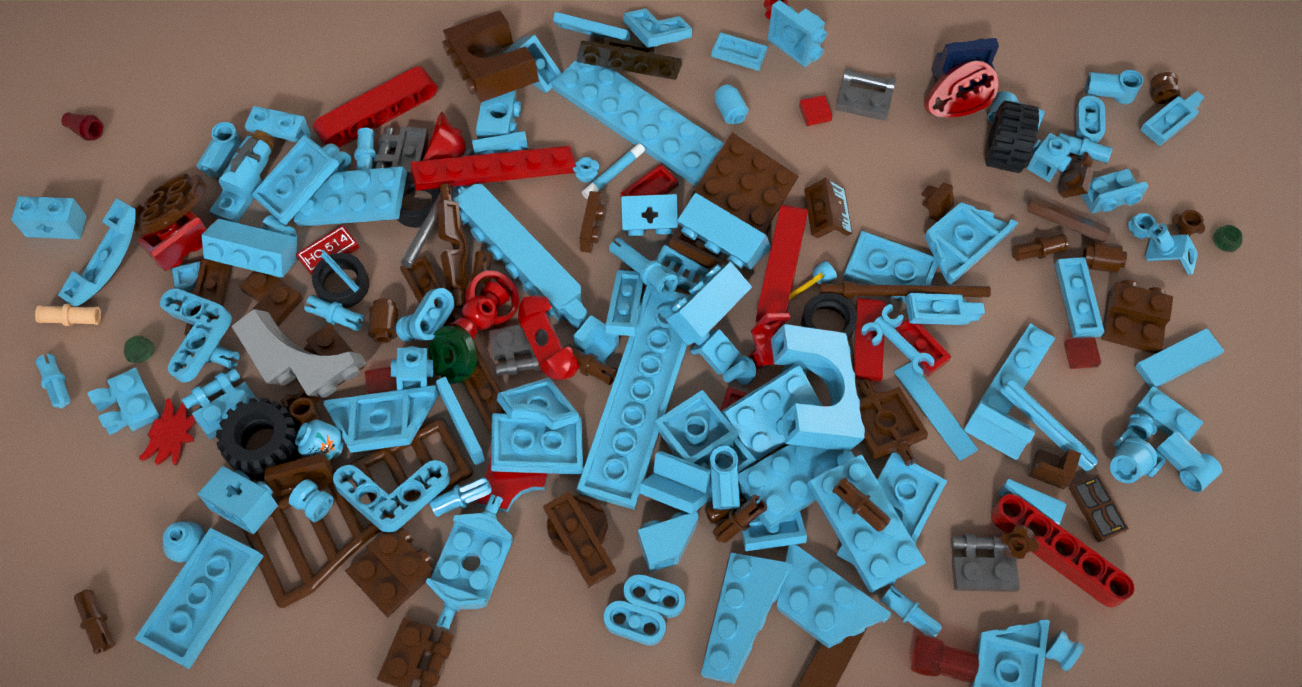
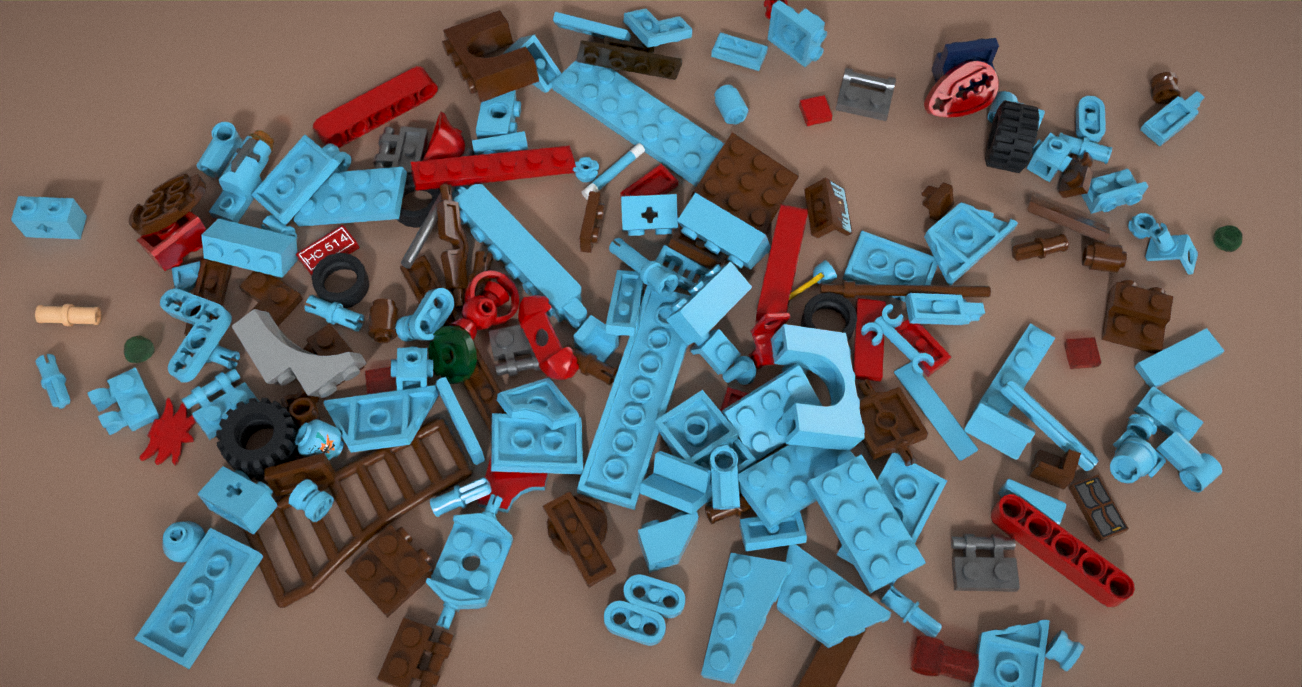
medium azure slope [58,198,135,307] -> none
dark red cone [61,112,104,141] -> none
reddish brown axle [74,589,115,654] -> none
medium azure bracket [244,106,312,142] -> none
medium azure piece [321,250,359,292] -> none
medium azure beam [333,460,450,532] -> none
medium azure pin [354,128,376,170] -> none
reddish brown axle [713,494,767,543] -> none
reddish brown axle [832,477,891,532] -> none
reddish brown plate [1001,525,1039,559] -> none
medium azure plate [1054,257,1105,339] -> none
medium azure piece [1085,70,1143,104] -> none
reddish brown plate [1172,210,1205,237] -> none

